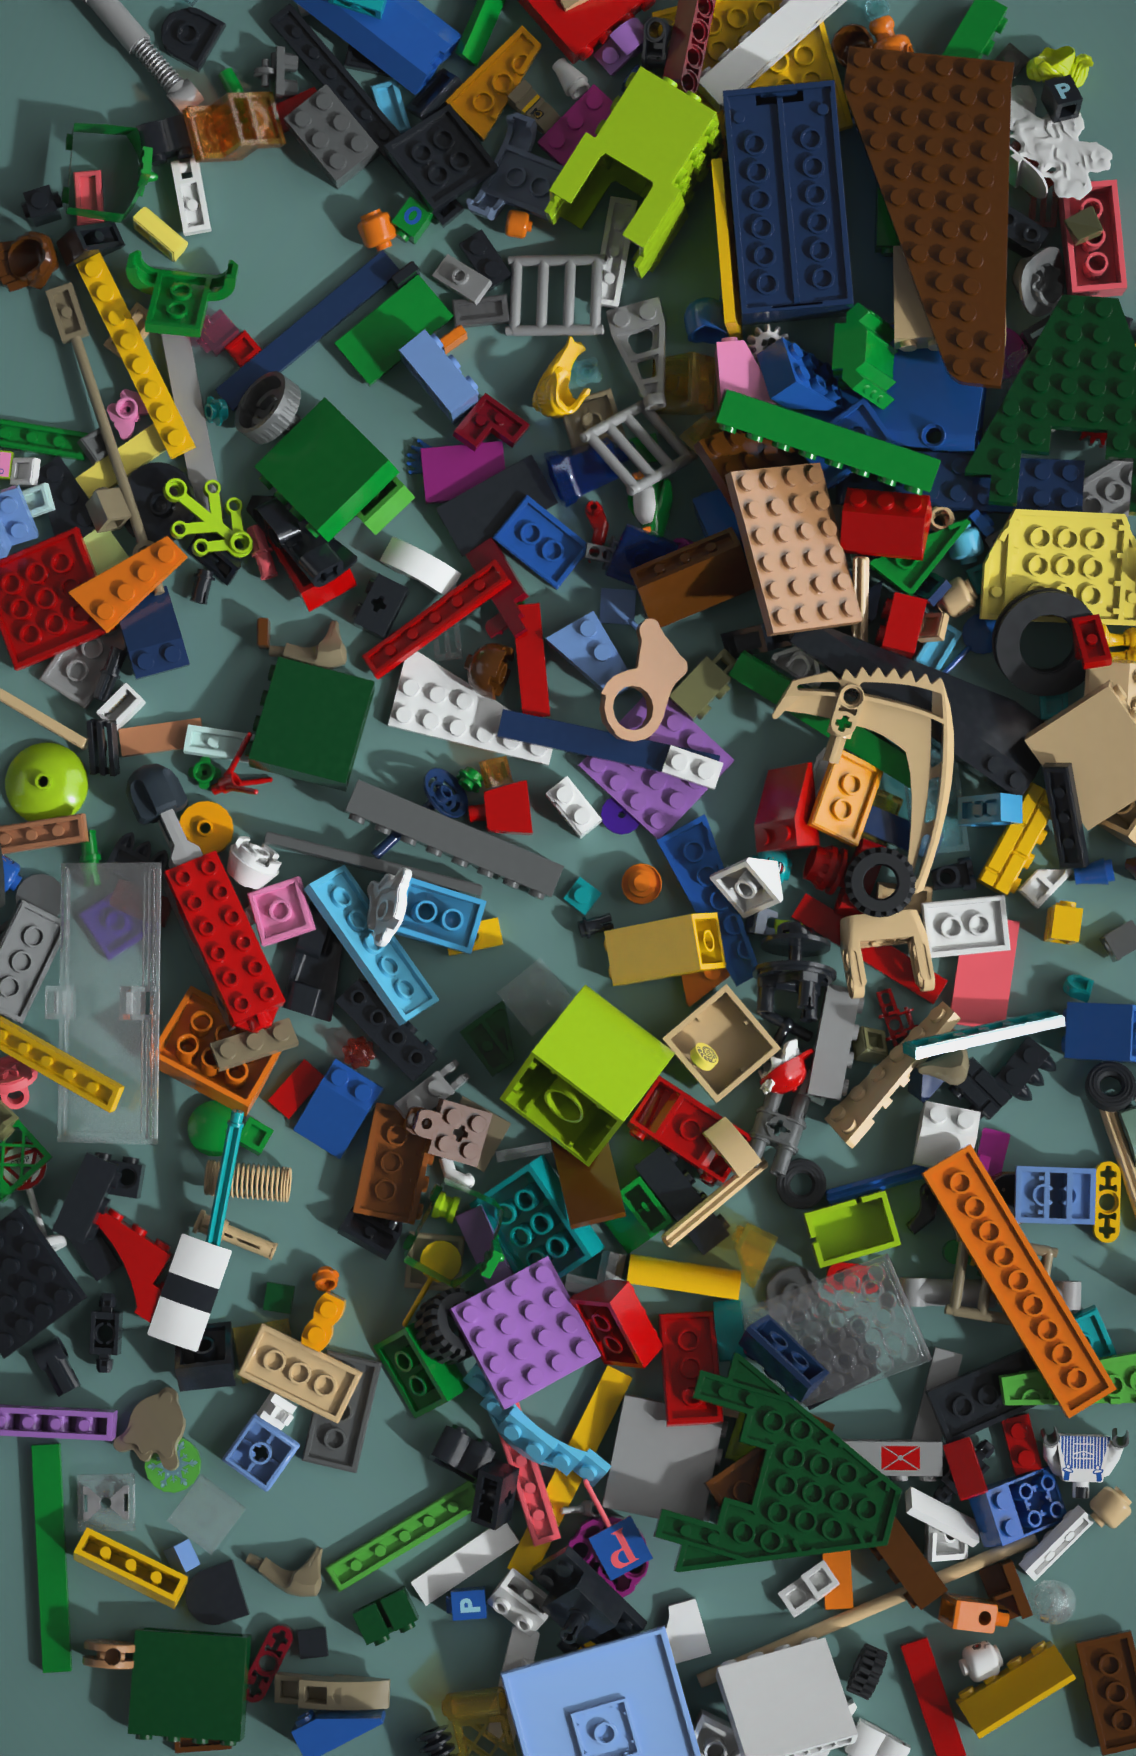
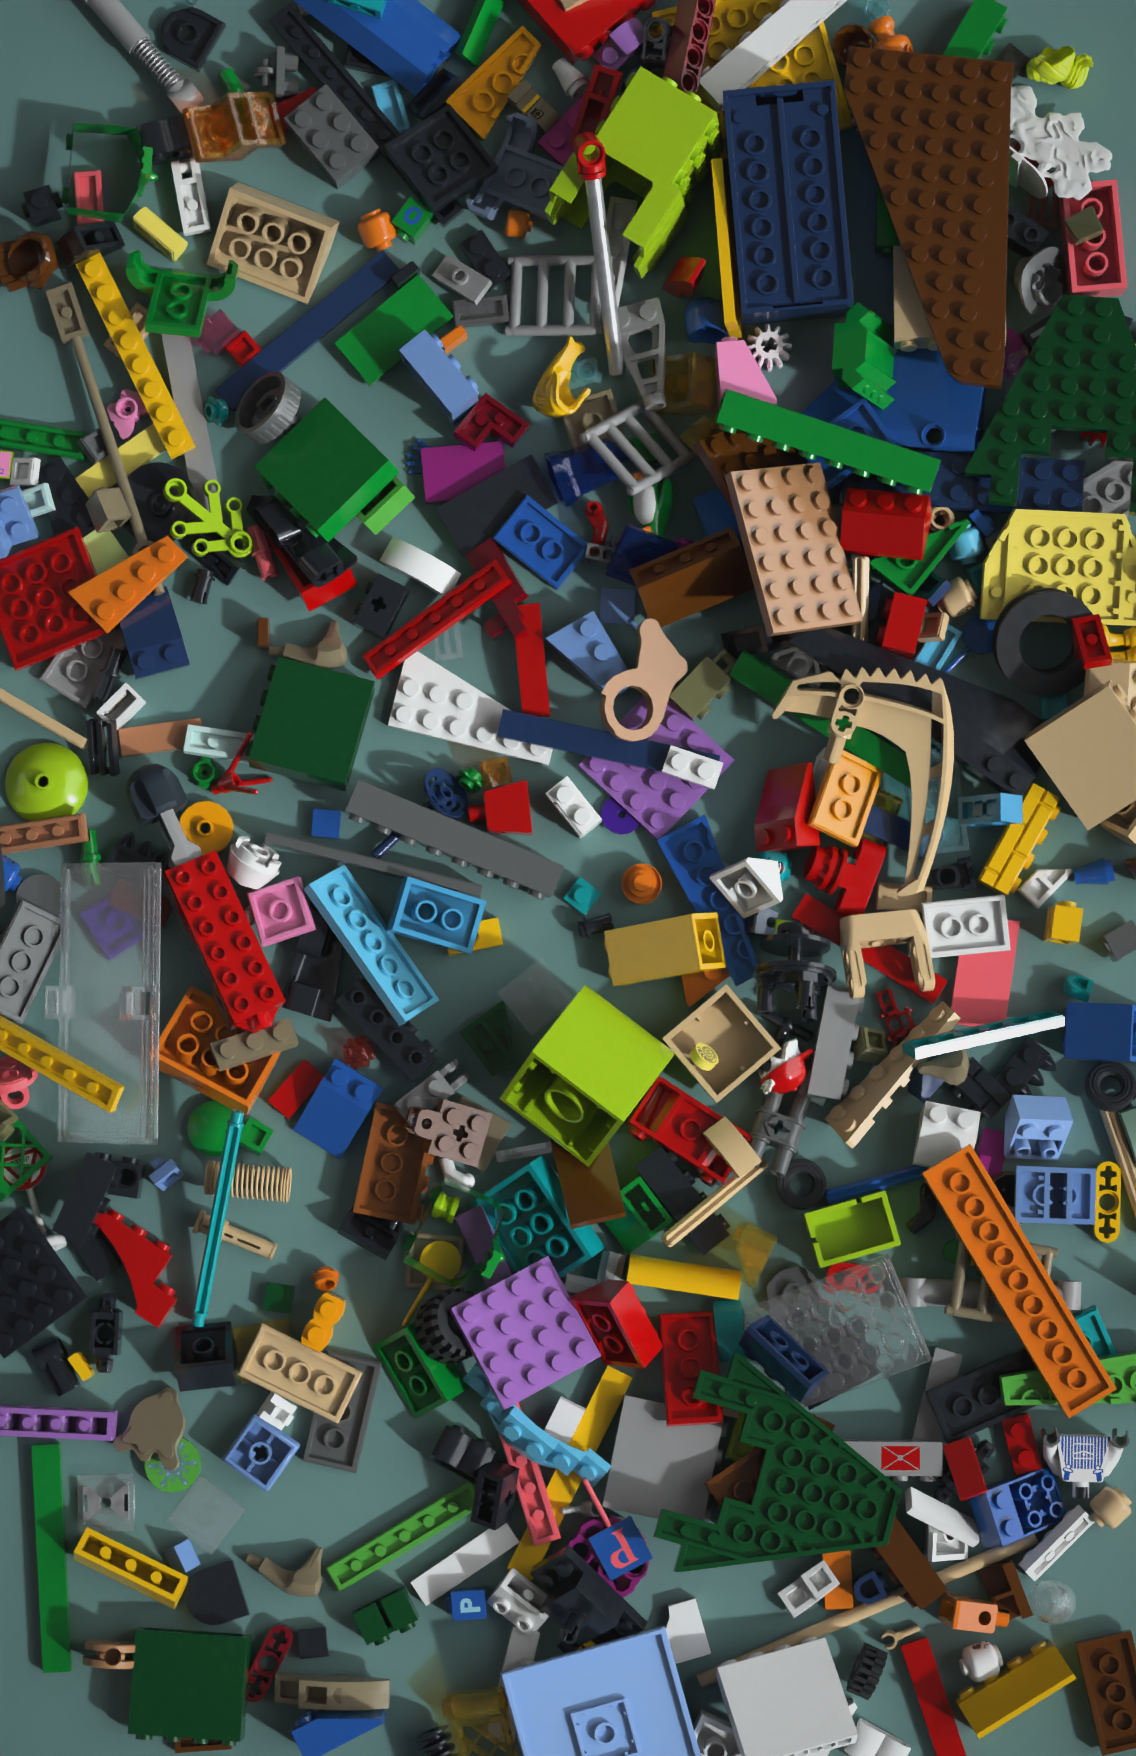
white sticker [147,1234,232,1352] -> none
white tile [367,867,412,947] -> none
reddish brown cylinder [464,643,514,700] -> none
blue slope [757,337,844,412] -> none
black tyre [844,847,916,917] -> none
black brick [1041,75,1083,123] -> none
black tile [1042,763,1090,868] -> none
none -> yellow tile [67,1351,95,1382]
none -> medium blue tile [149,1155,186,1192]
none -> tan slope [207,182,340,304]
none -> blue tile [311,809,342,839]
none -> white slope [544,1396,586,1445]
none -> red slope [569,64,623,146]
none -> flat silver piece [573,132,625,376]
none -> red slope [661,257,706,299]
none -> dark blue plate [852,1568,888,1604]
none -> tan hand [881,1624,920,1650]
none -> light blue slope [1004,1095,1073,1160]

